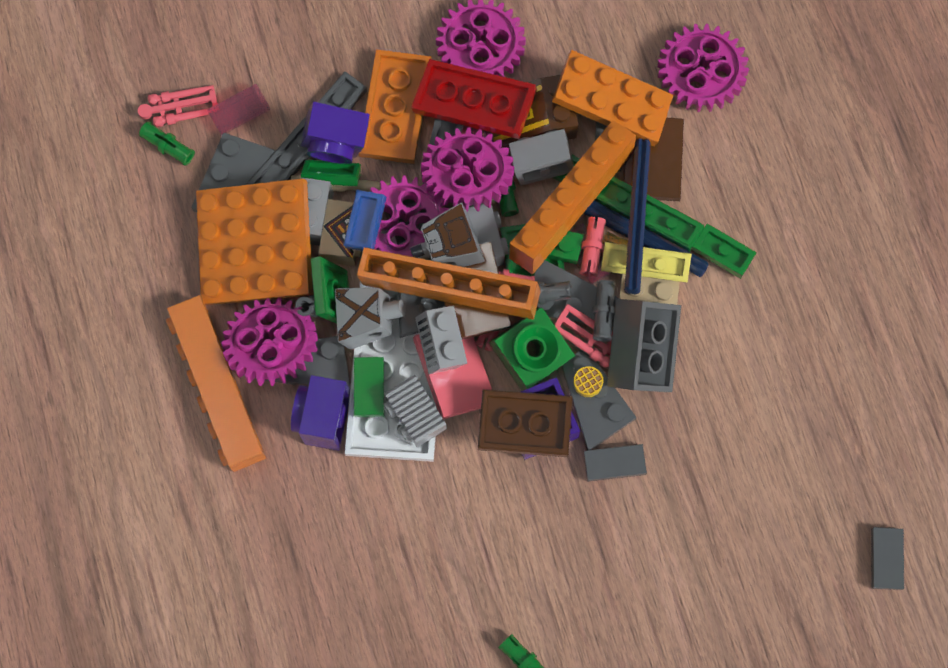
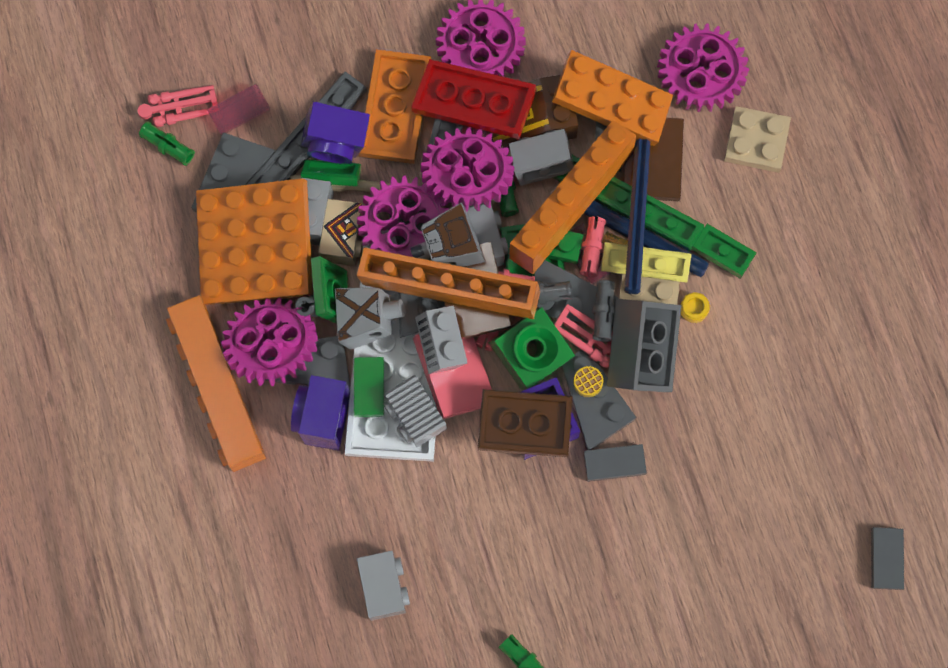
blue tile [343,190,387,251] -> none
none -> light grey brick [357,551,410,621]
none -> yellow tile [681,292,710,323]
none -> tan plate [724,106,791,173]

